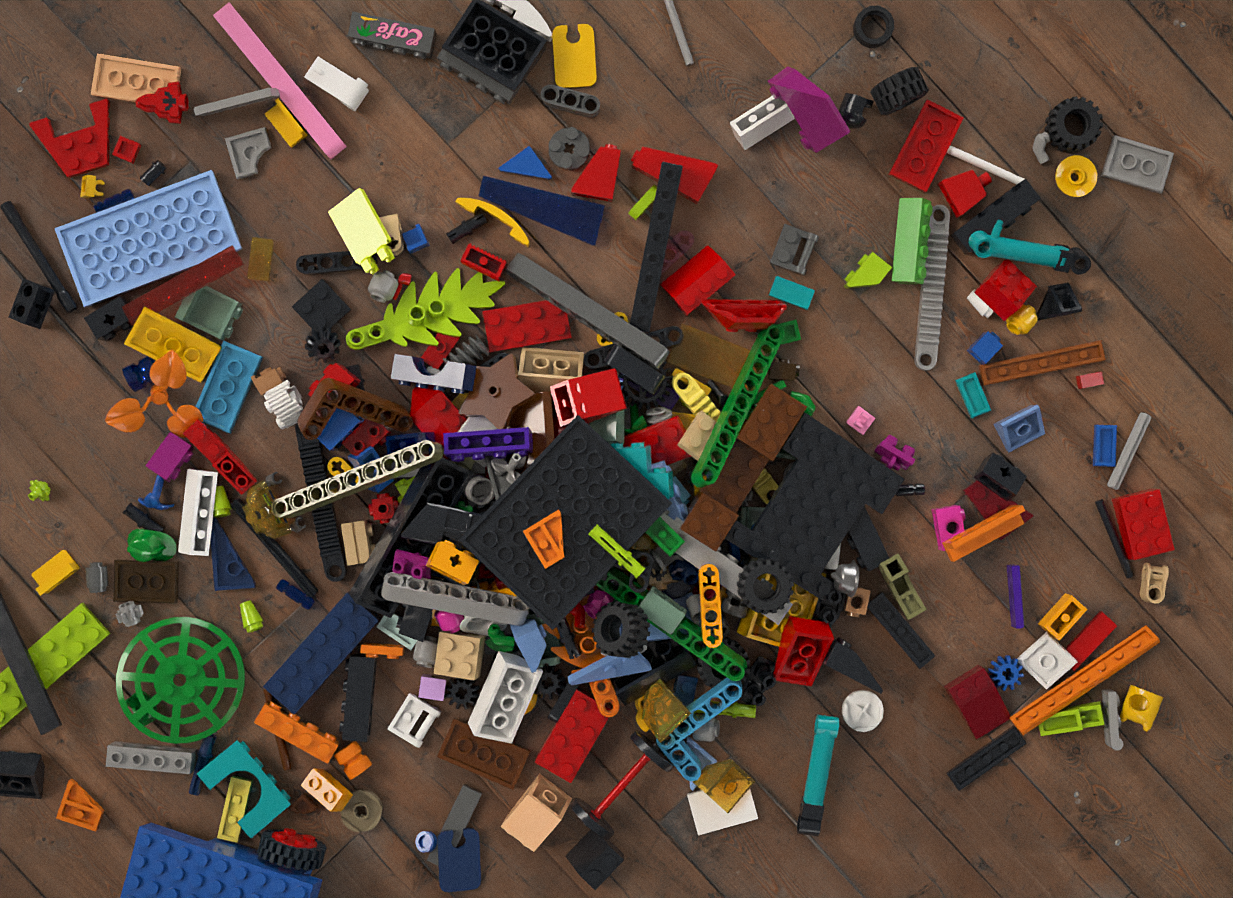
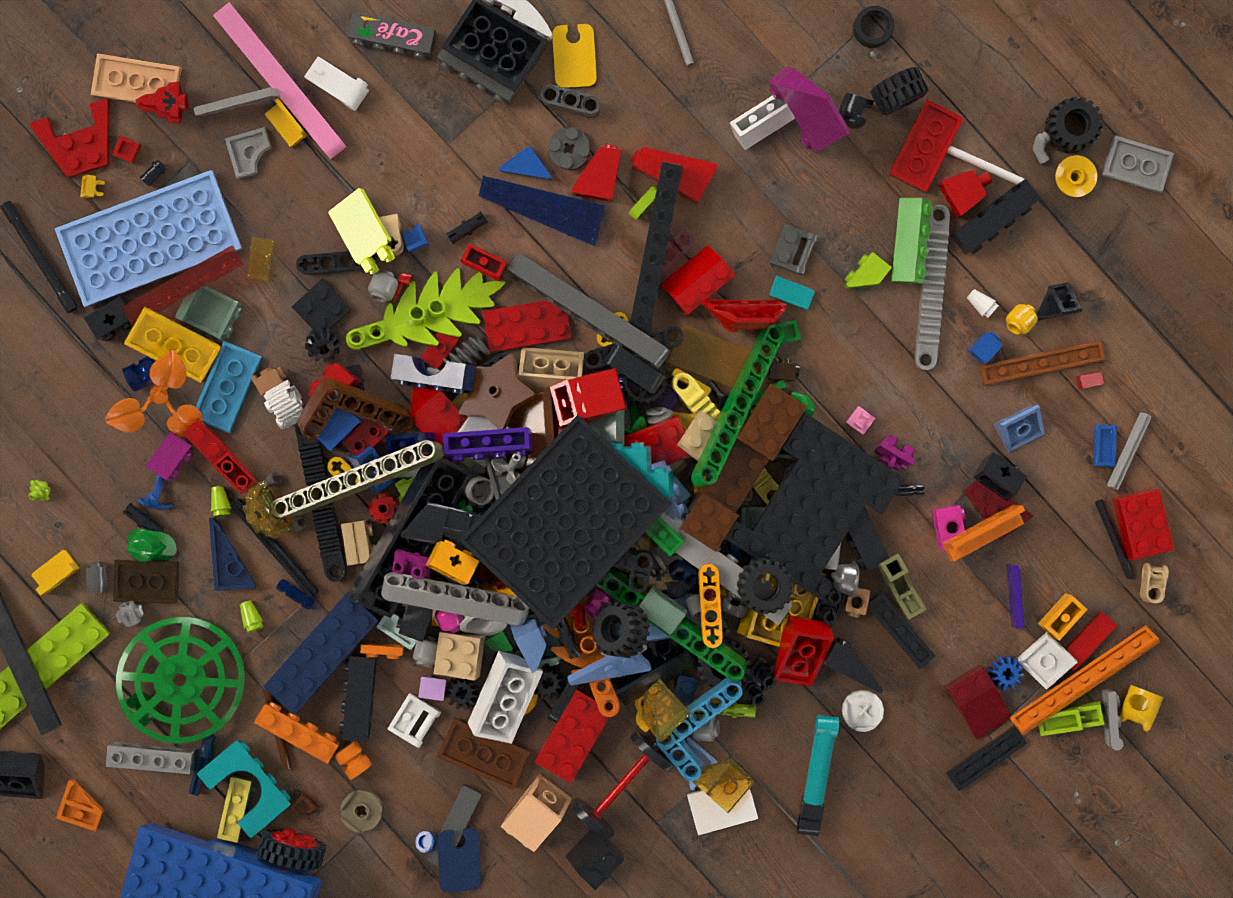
black brick [8,278,55,329] -> none
clear blue axle [93,189,135,213] -> none
white brick [178,469,218,556] -> none
light orange brick [301,768,353,812] -> none
yellow slope [455,198,530,247] -> none
green arm [488,624,515,647] -> none
orange wing [523,509,565,569] -> none
lime pin [588,524,646,579] -> none
teal tile [955,372,991,418] -> none
teal piece [968,220,1091,275] -> none
red brick [974,259,1037,321] -> none

